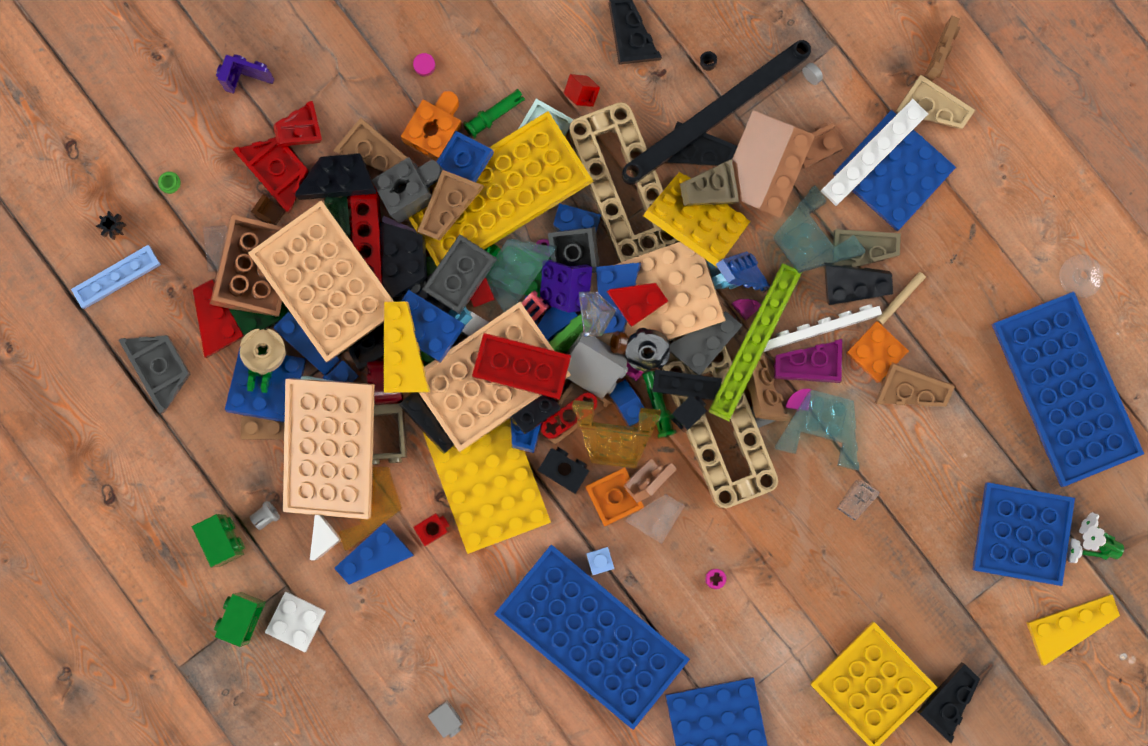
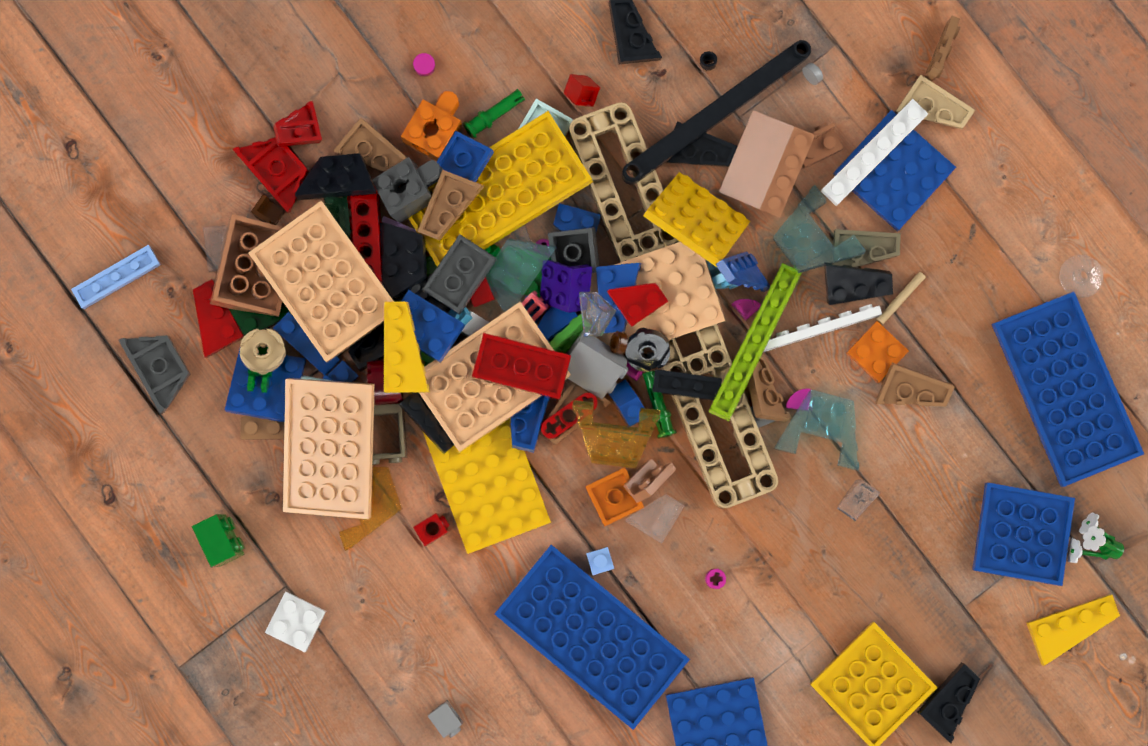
black gear [96,211,127,240] -> none
bright green plate [158,172,181,194] -> none
green brick [214,592,266,647] -> none
dark purple bracket [216,54,274,94] -> none
light grey bush [250,501,280,530] -> none
white slope [310,515,342,560] -> none
blue wing [334,523,415,585] -> none
black bracket [511,395,560,434] -> none
black brick [537,447,589,494] -> none
dark grey wing [669,311,742,375] -> none
black brick [669,395,707,433] -> none
dark tan wing [680,159,739,206] -> none
magenta wing [774,339,842,383] -> none

